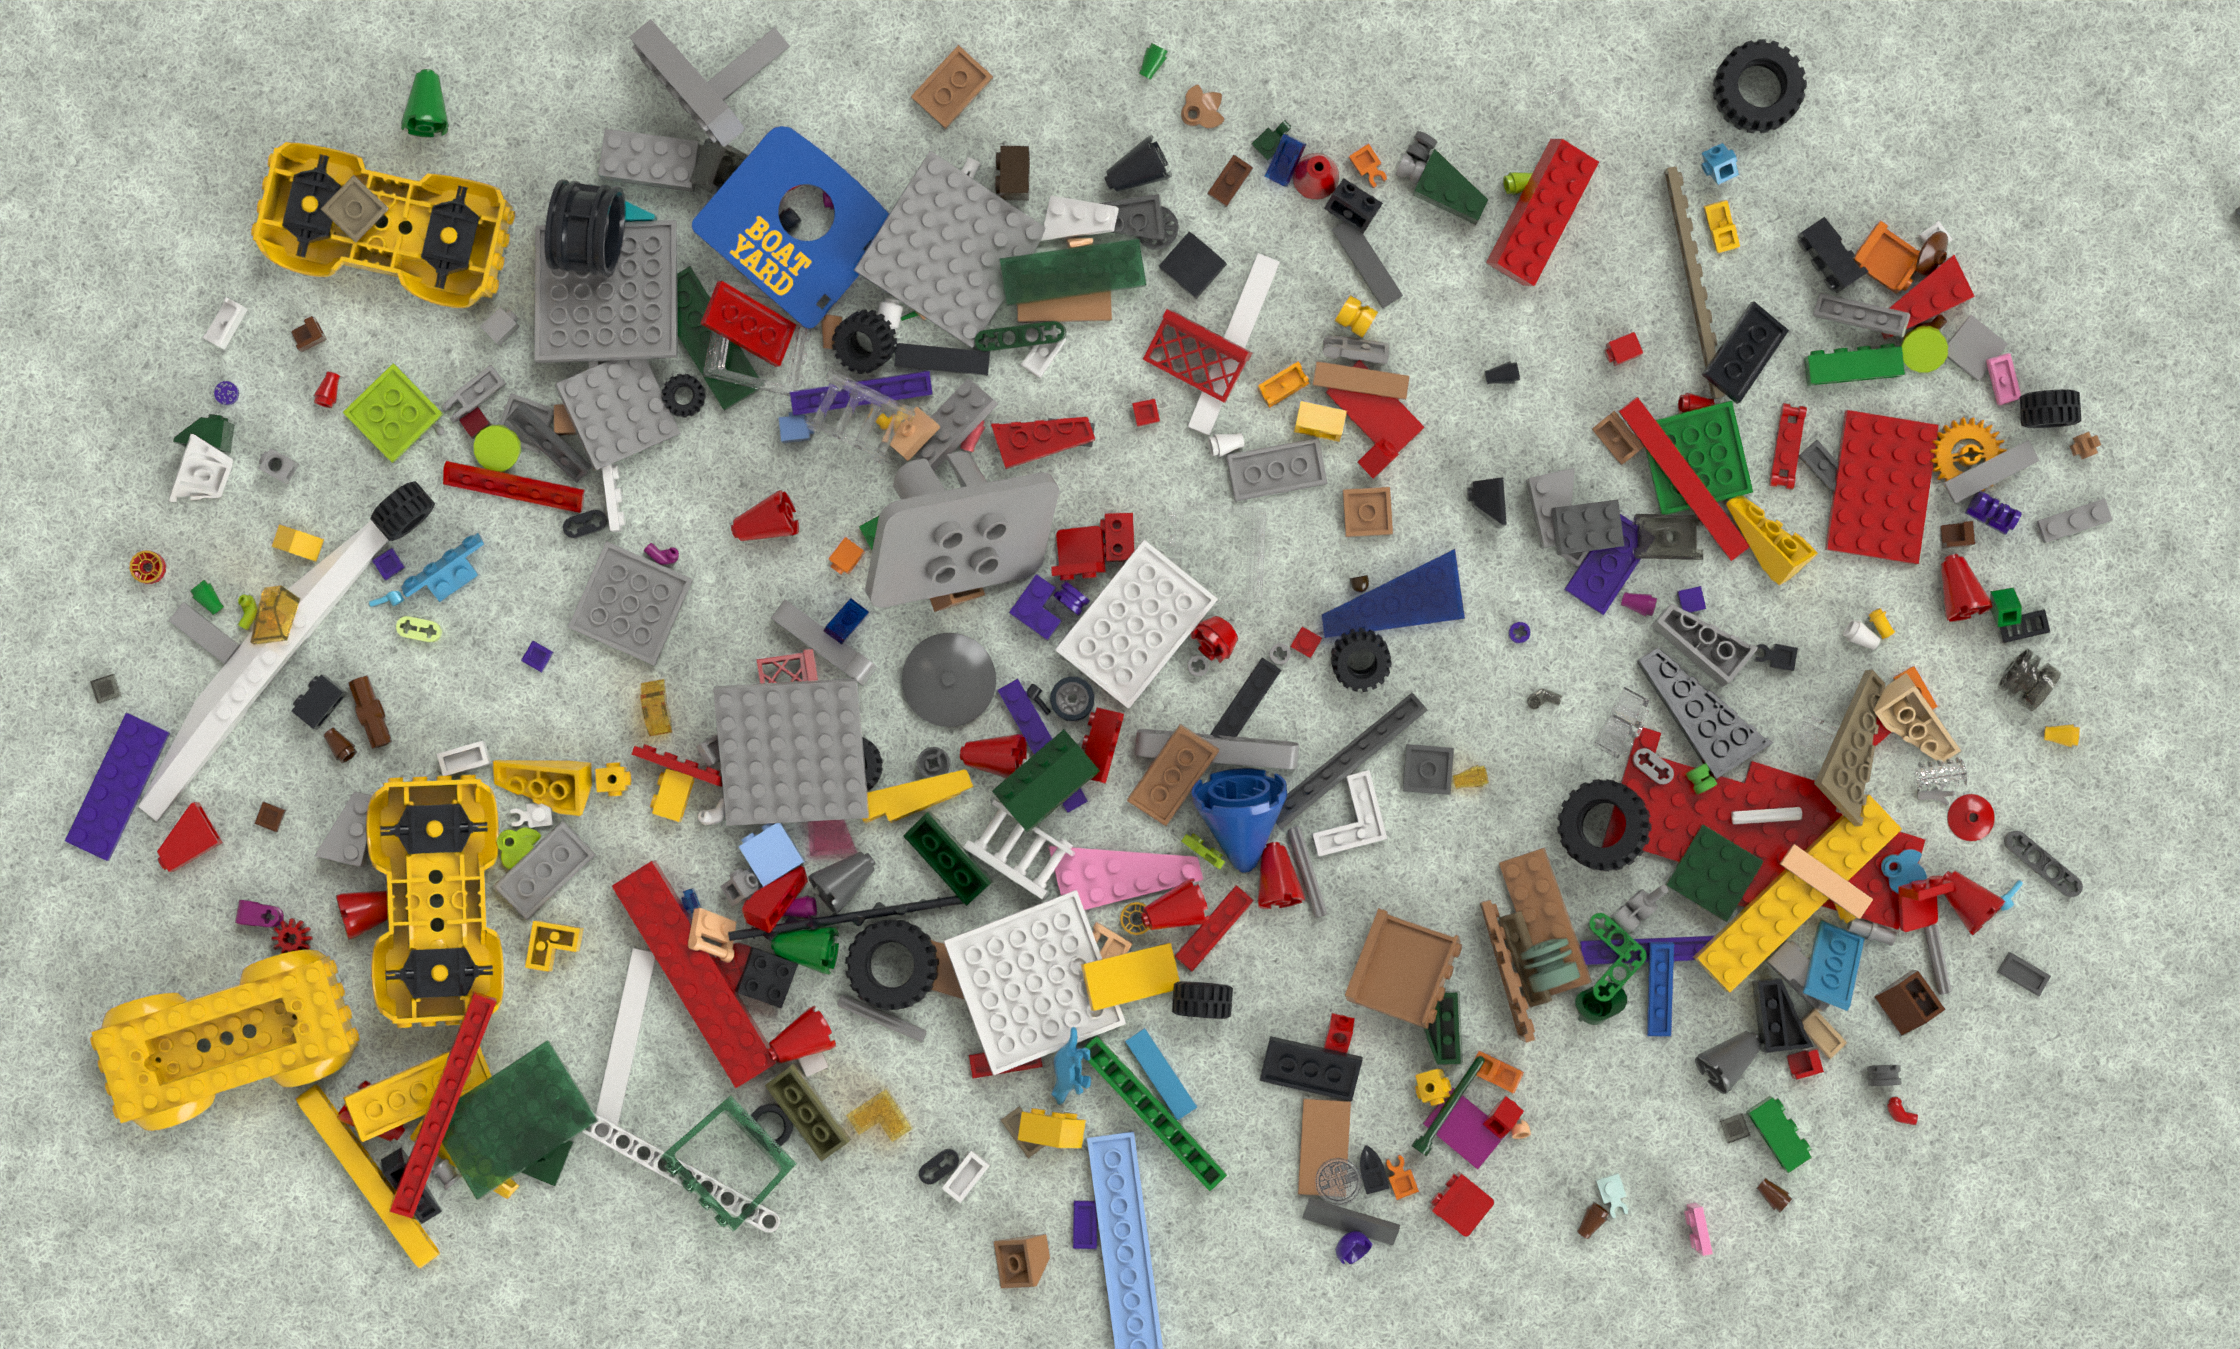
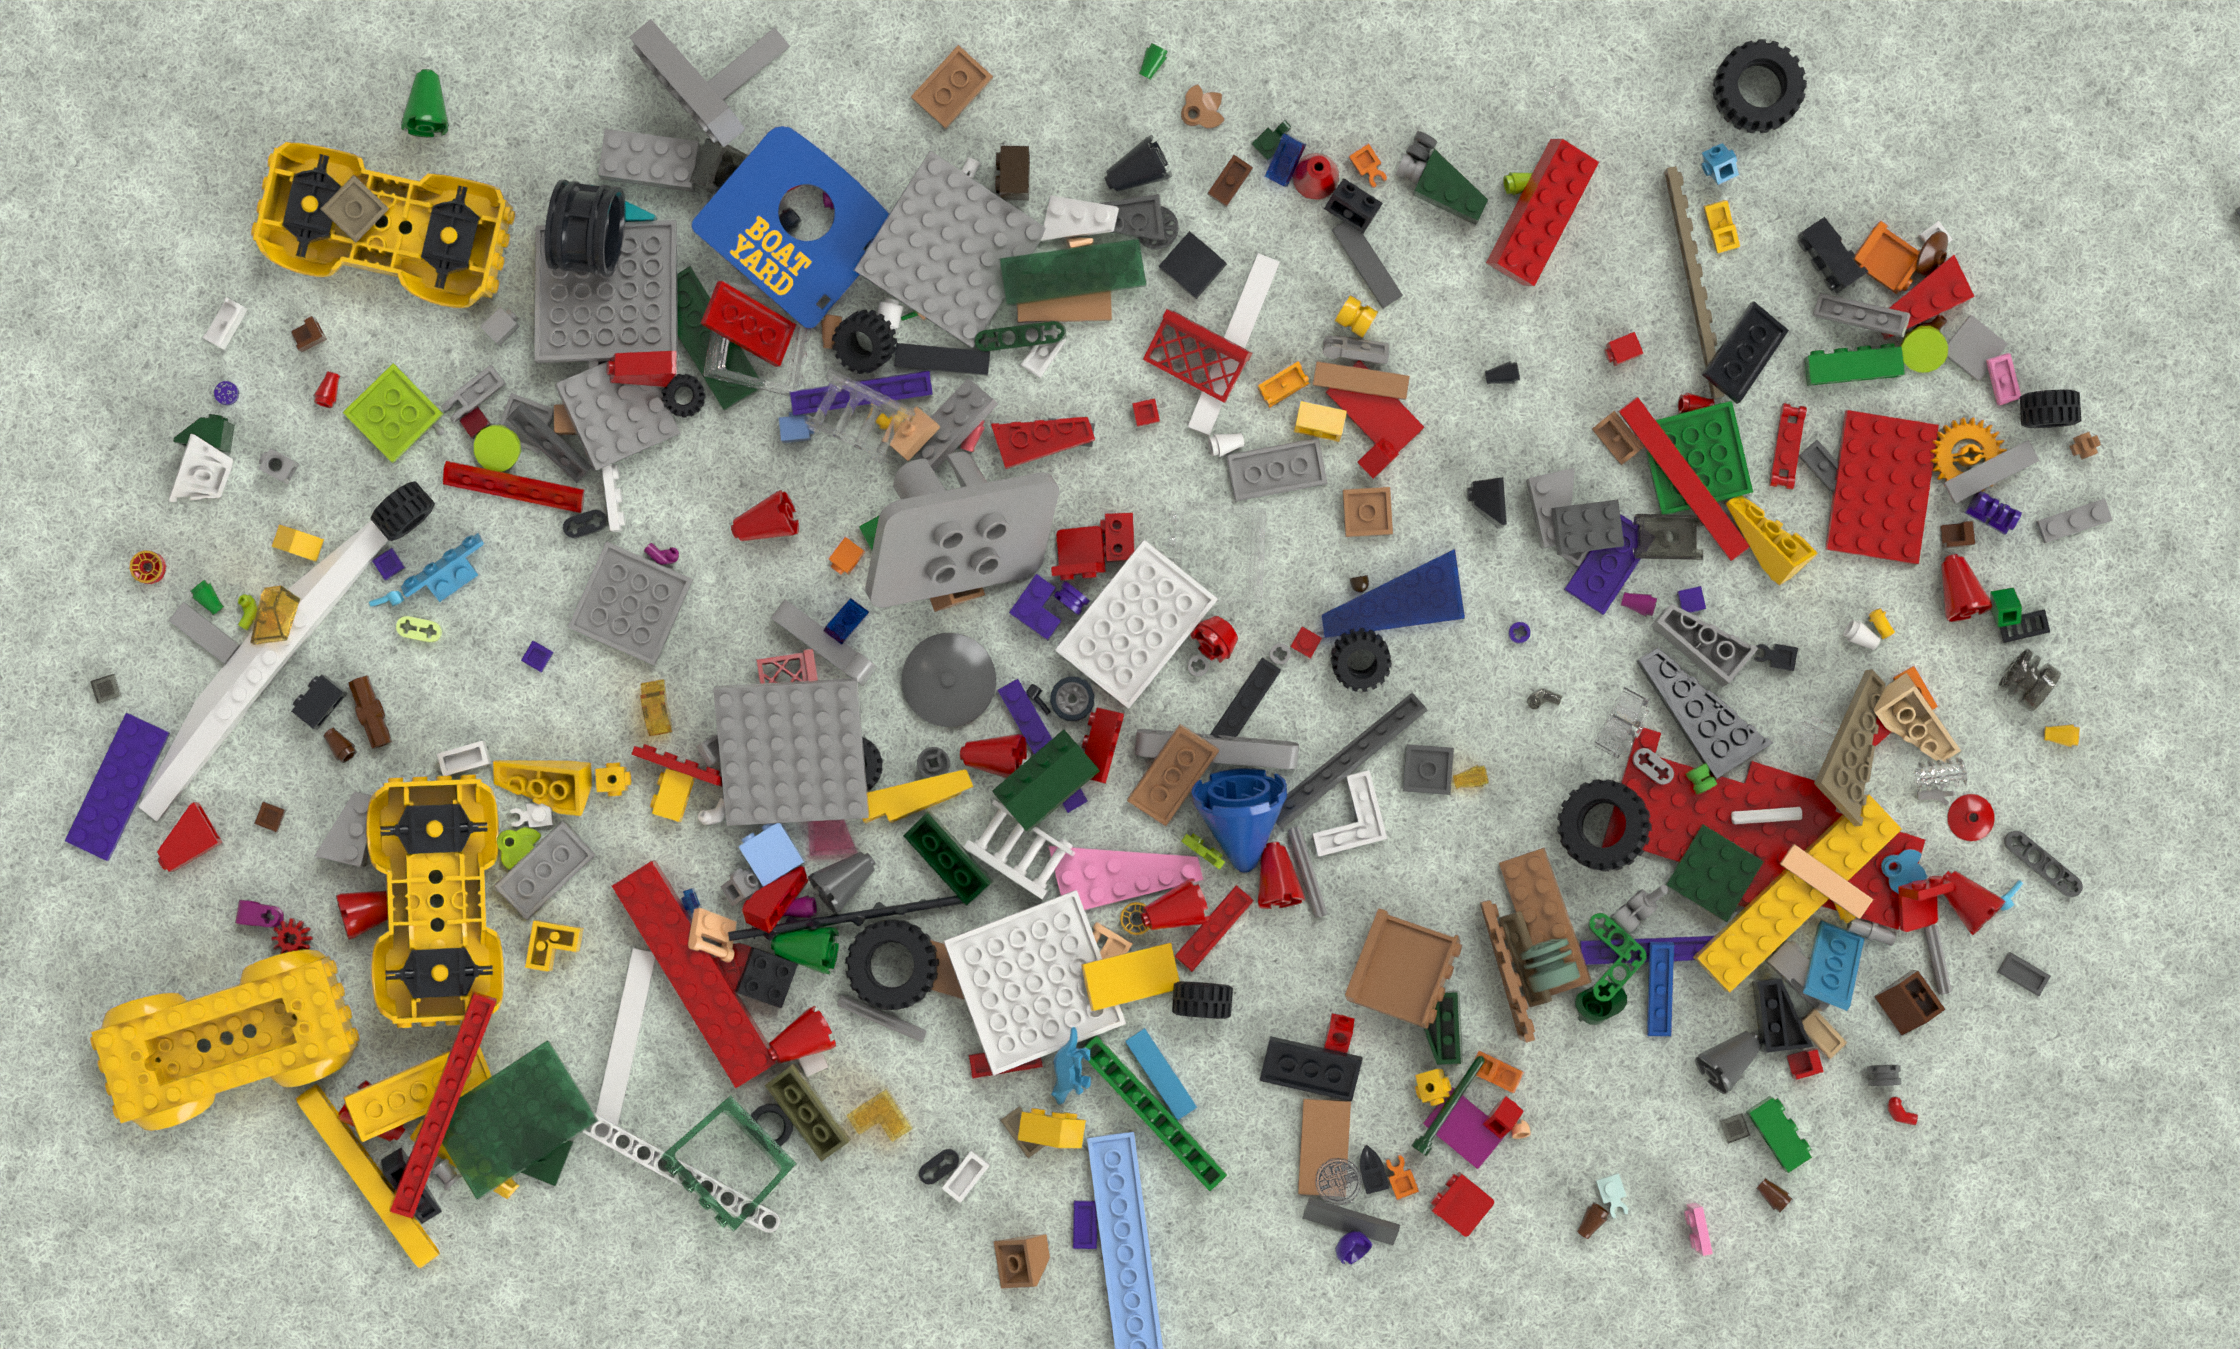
none -> red slope [606,351,677,387]

